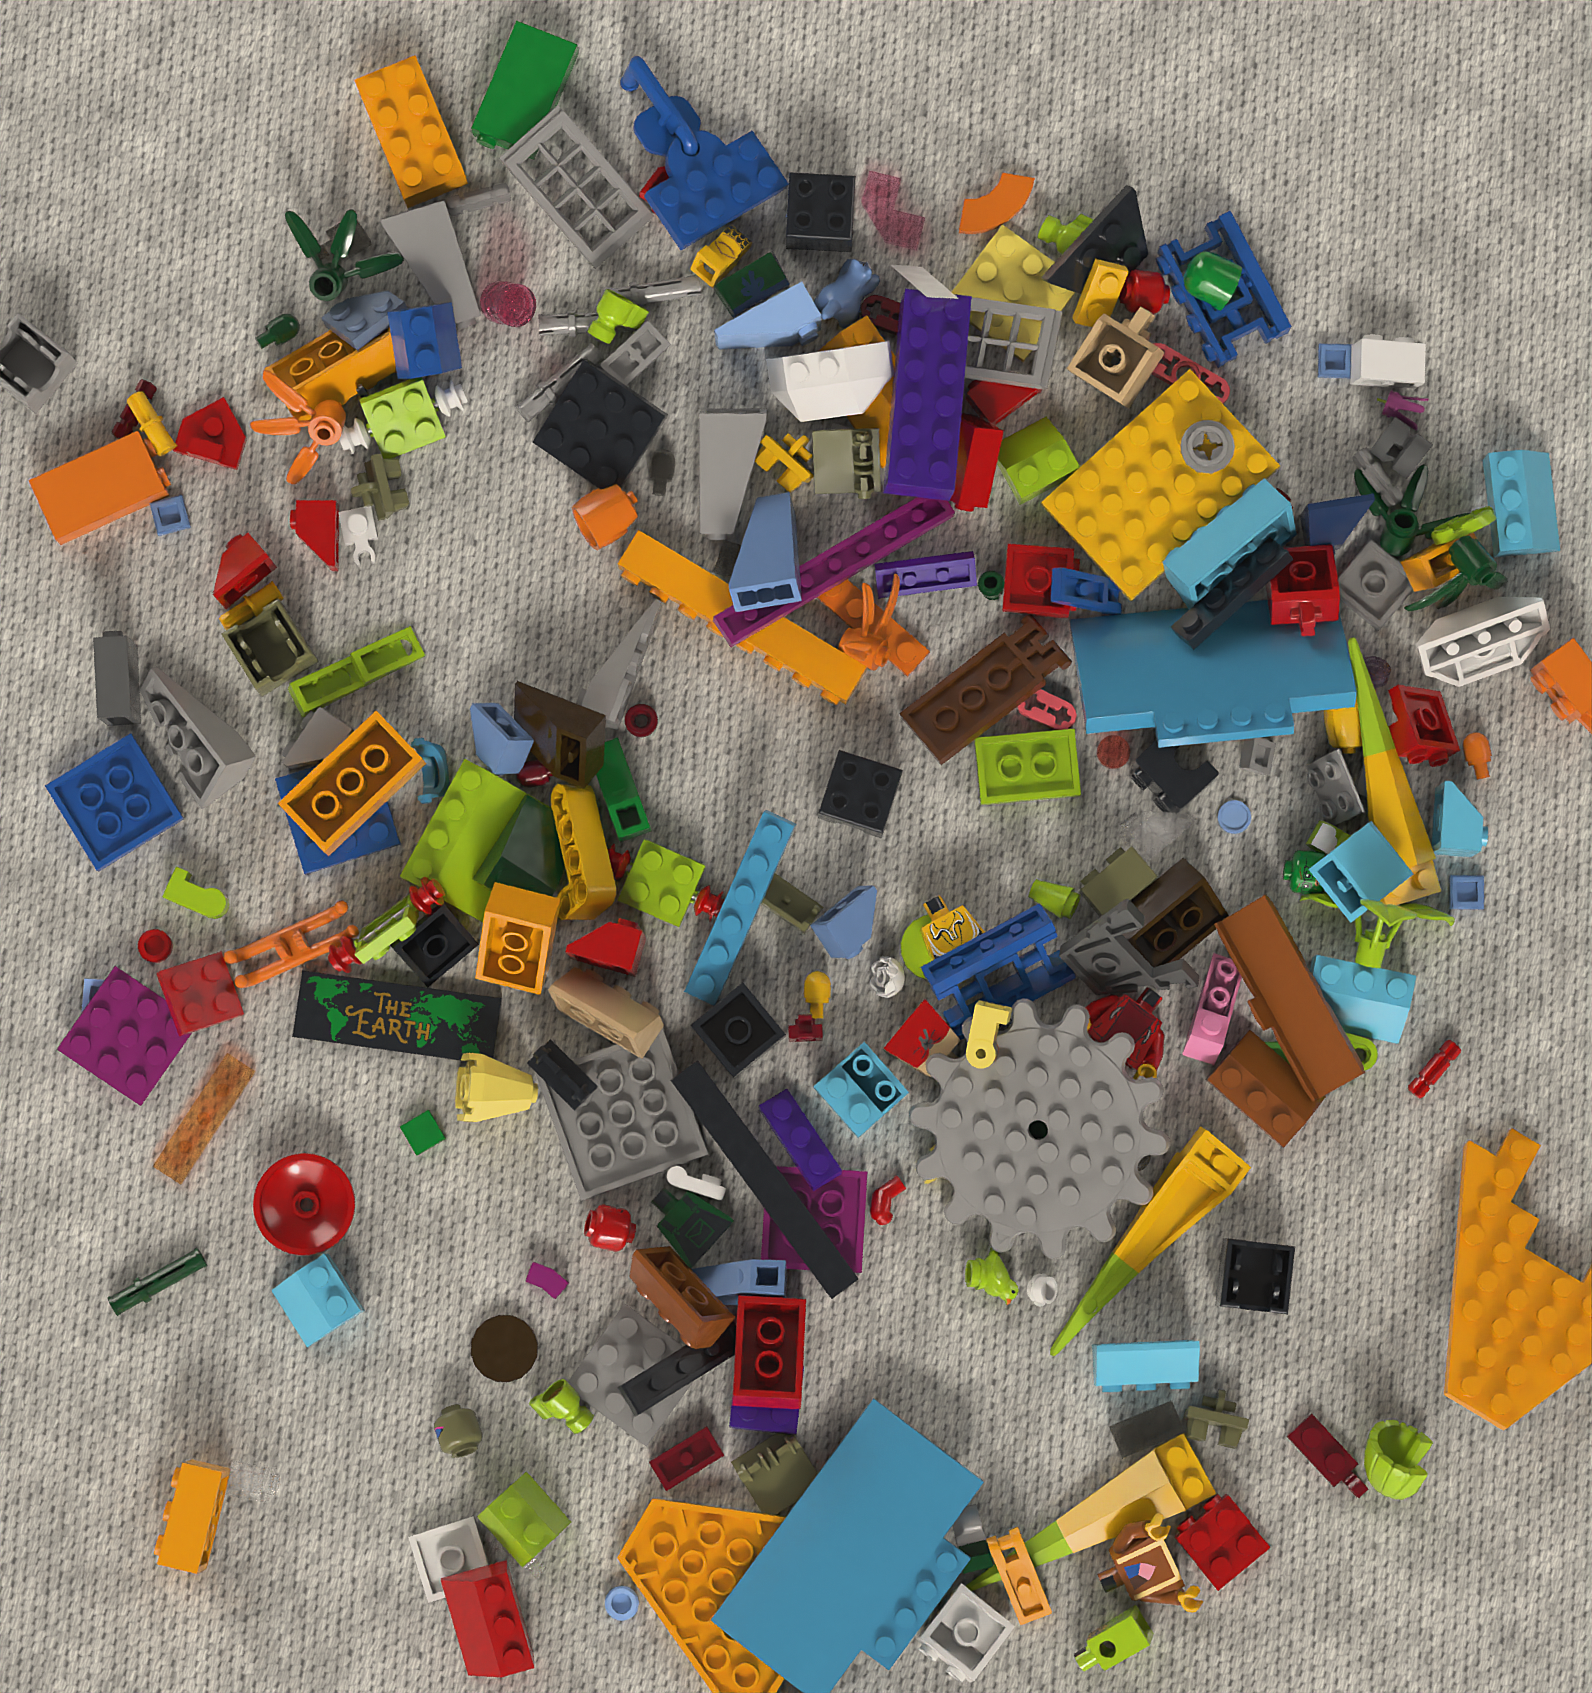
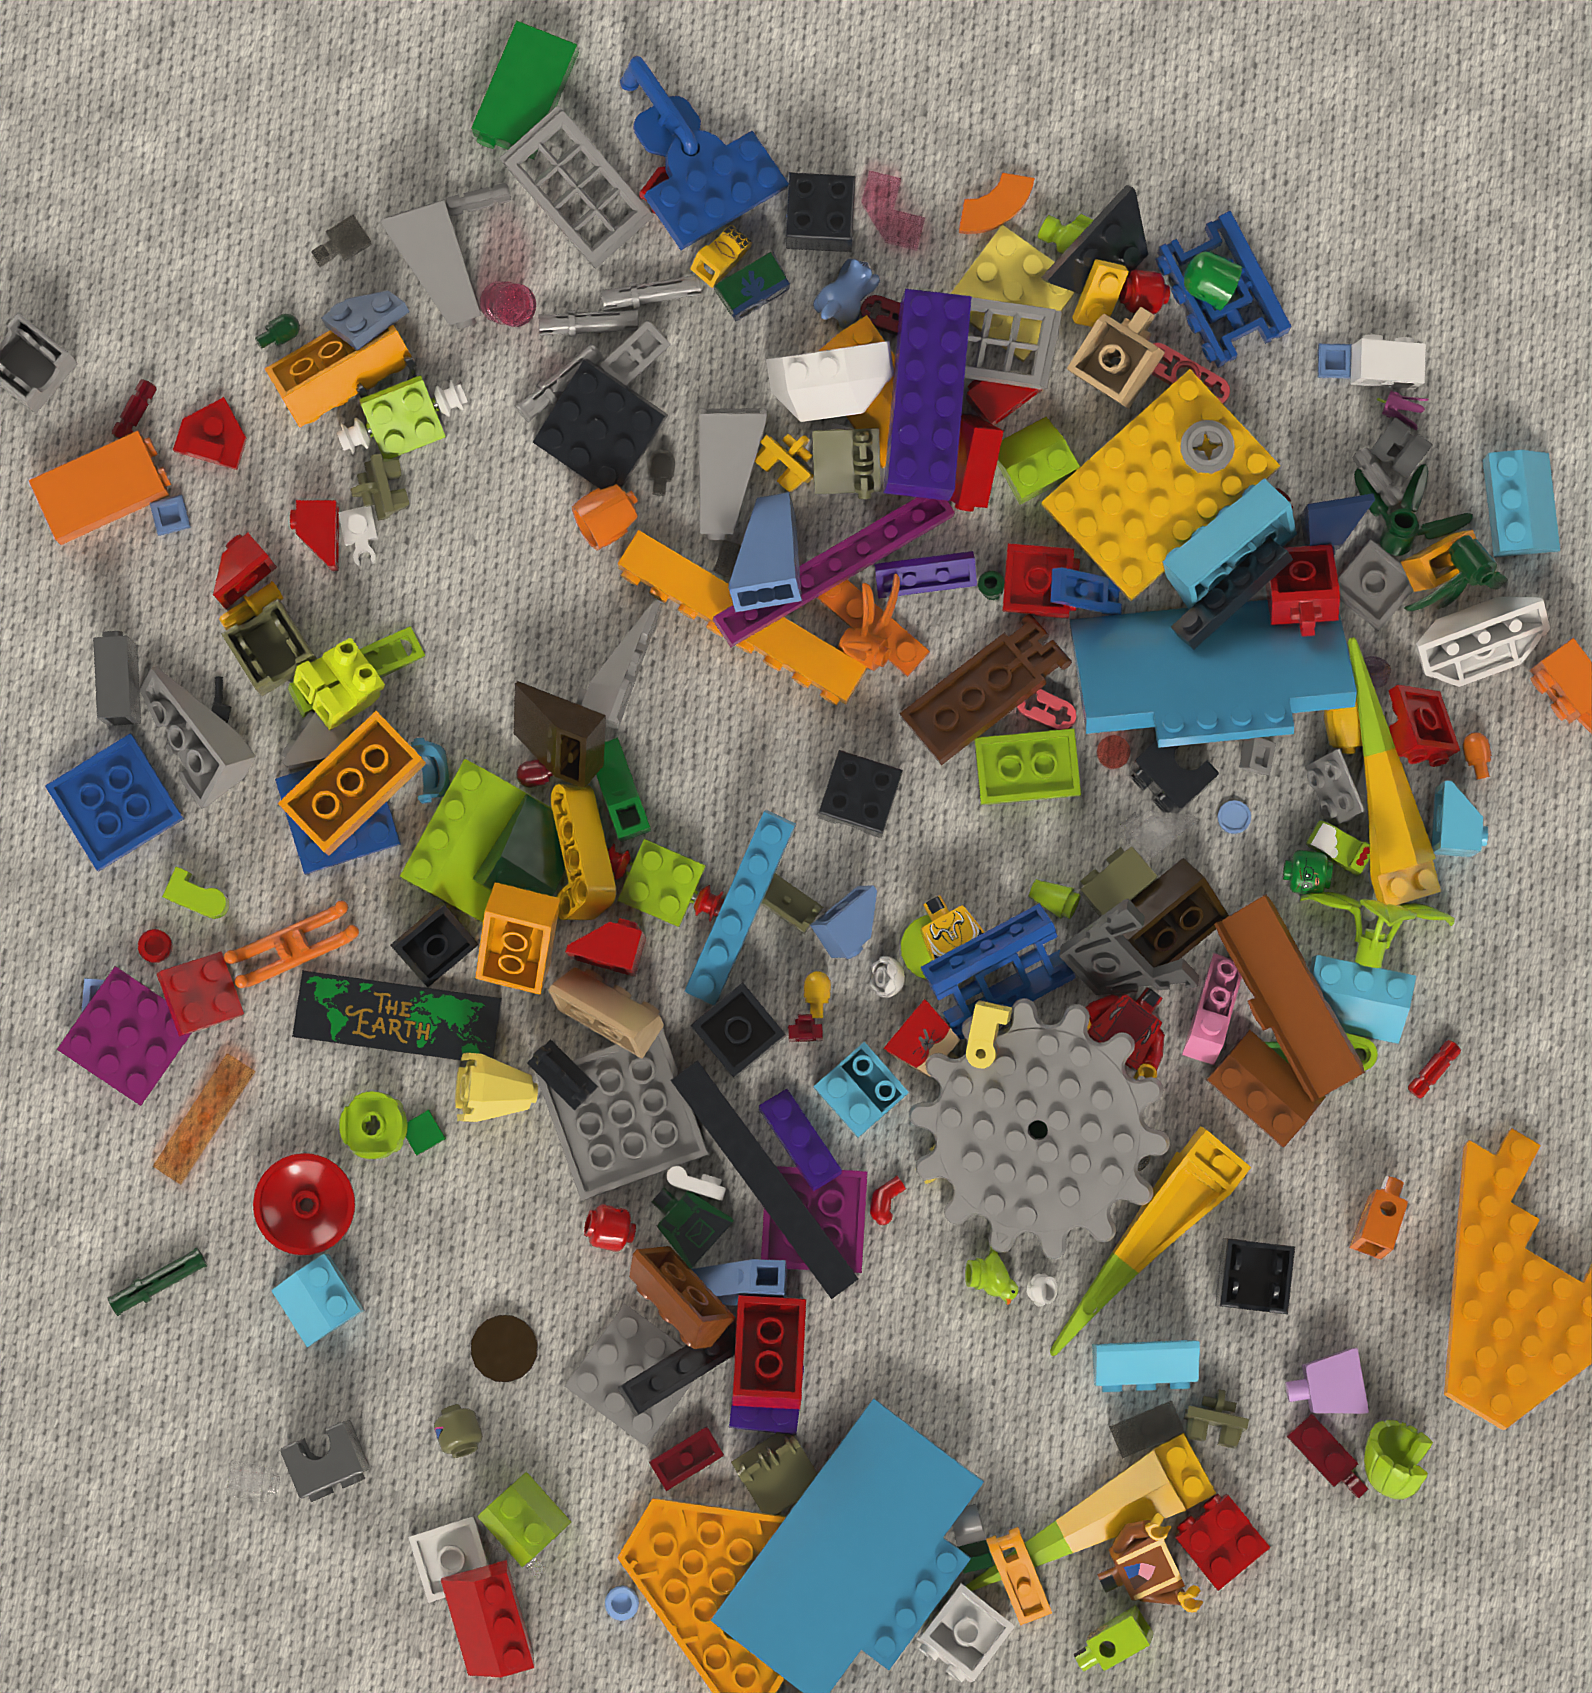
yellow axle [127,391,177,456] -> none
light orange brick [154,1459,231,1574] -> none
orange plant [250,370,346,484] -> none
dark green plant [285,209,404,301] -> none
plate [328,877,445,973] -> none
light orange brick [354,55,468,209] -> none
blue slope [387,302,462,379] -> none
medium blue slope [470,703,534,776] -> none
magenta piece [525,1262,569,1299] -> none
lime piece [529,1379,594,1434] -> none
lime piece [587,289,649,344] -> none
dark red plate [625,704,658,737] -> none
light blue slope [714,281,821,350] -> none
white sticker [891,265,958,299] -> none
medium azure slope [1309,821,1413,923] -> none
lime tile [1431,506,1497,545] -> none
medium blue tile [1449,875,1484,910] -> none
none -> black hand [211,676,232,724]
none -> dark grey piece [280,1420,370,1502]
none -> neon yellow hips [293,638,385,731]
none -> lime plate [339,1091,407,1159]
none -> lavender torso [1285,1348,1369,1414]
none -> orange torso [1349,1176,1408,1260]

